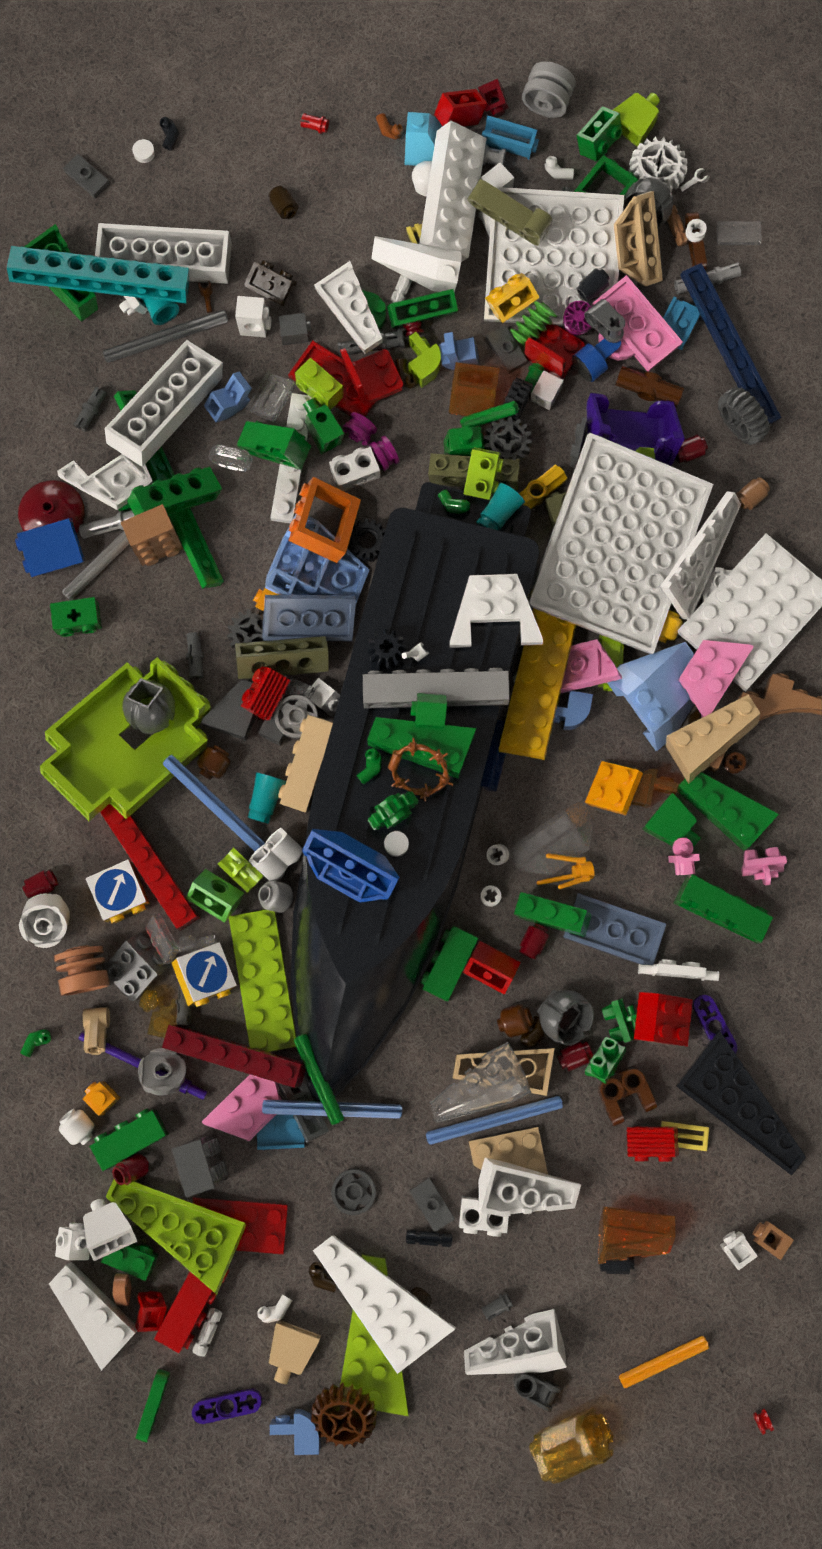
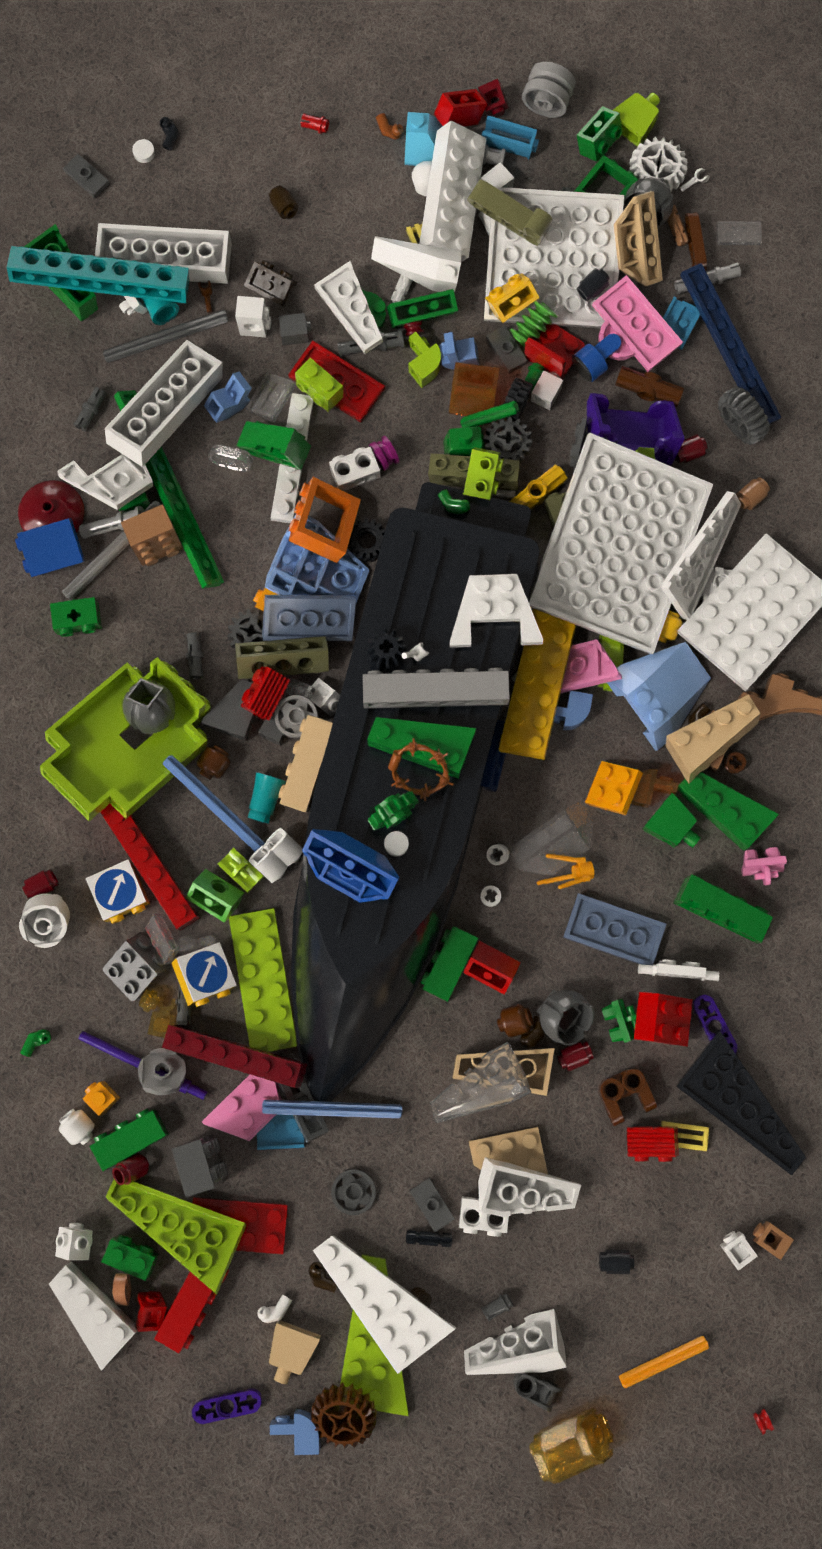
nougat wheel [54,945,110,996] -> none
tan piece [83,1007,110,1055] -> none
white torso [83,1199,137,1261] -> none
green brick [127,467,222,516] -> none
green beam [135,1369,170,1443] -> none
white axle [193,1308,222,1357] -> none
light grey head [258,880,293,913] -> none
green axle [294,1034,344,1125] -> none
green torso [303,398,344,455] -> none
red piece [340,348,403,406] -> none
magenta wheel [342,412,377,446] -> none
green arm [356,748,382,785] -> none
dark brown arm [396,359,417,389] -> none
green brick [411,693,447,727] -> none
medium blue axle [426,1096,563,1144] -> none
teal plant [476,483,525,530] -> none
green brick [514,892,592,937] -> none
dark red brick [519,923,550,960] -> none
white arm [544,156,574,180] -> none
magenta wheel [563,301,591,335] -> none
dark grey piece [584,299,625,343] -> none
green hips [585,1037,626,1084] -> none
clear orange wedge [598,1206,675,1264] -> none
bright pink hips [668,838,700,875] -> none
bright pink wing [678,640,754,718] -> none
white bush [685,219,707,242] -> none

